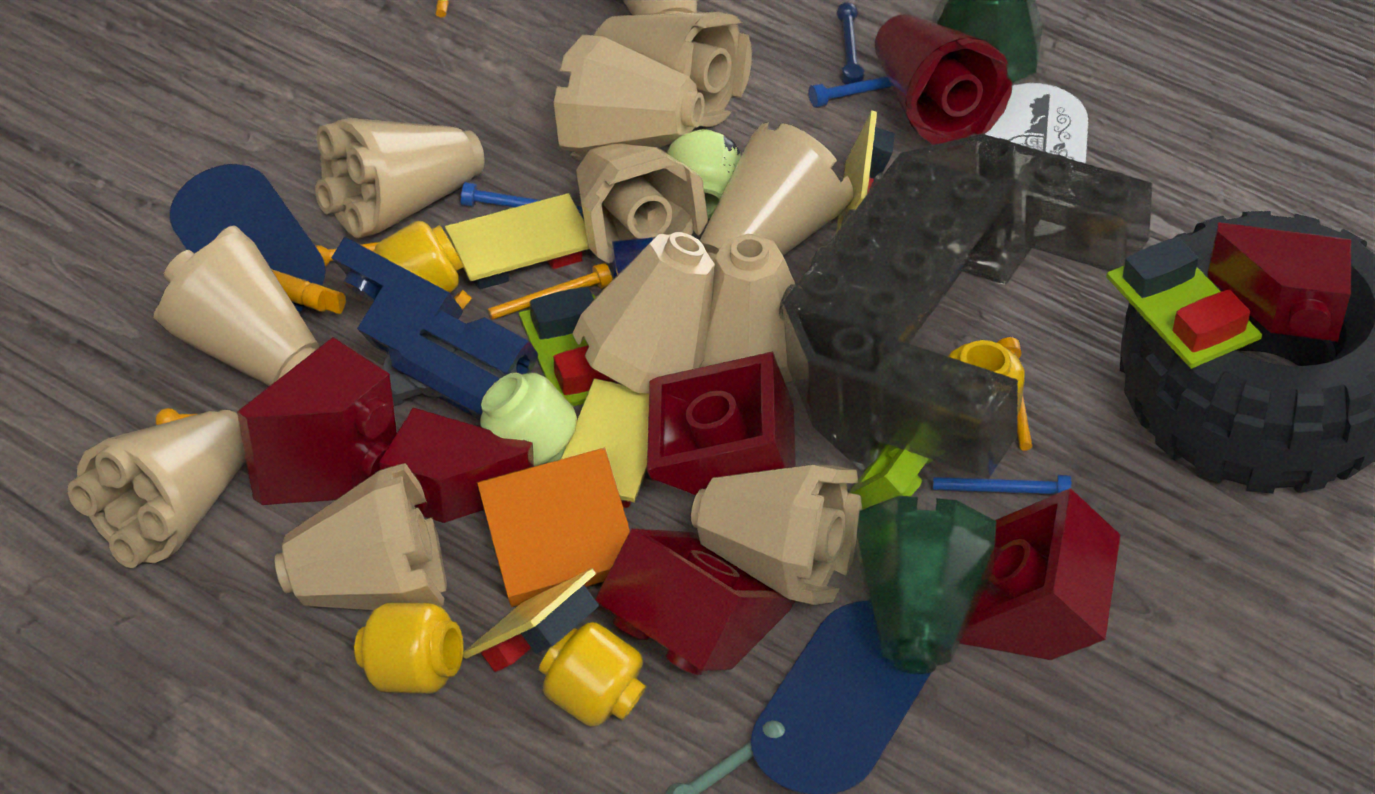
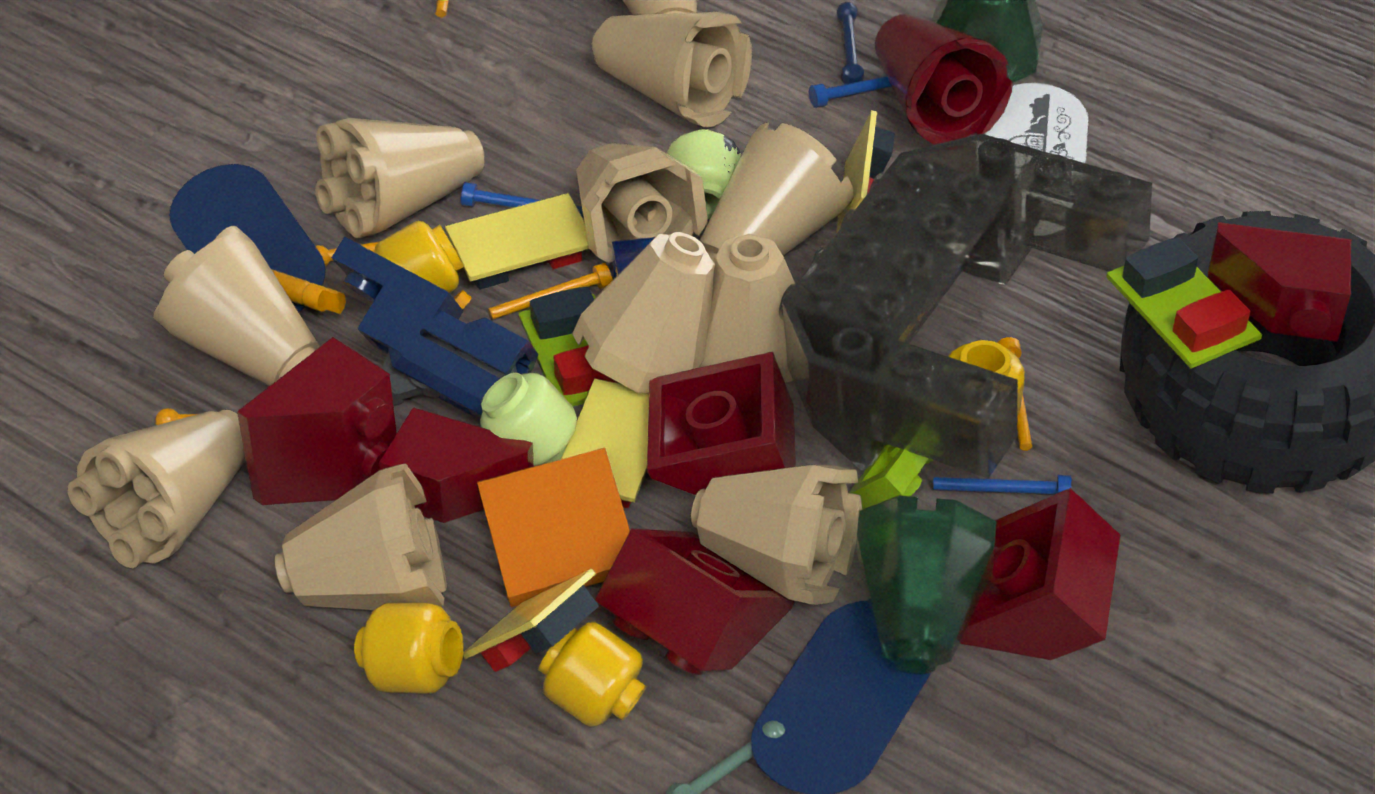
tan cone [554,35,704,161] -> none

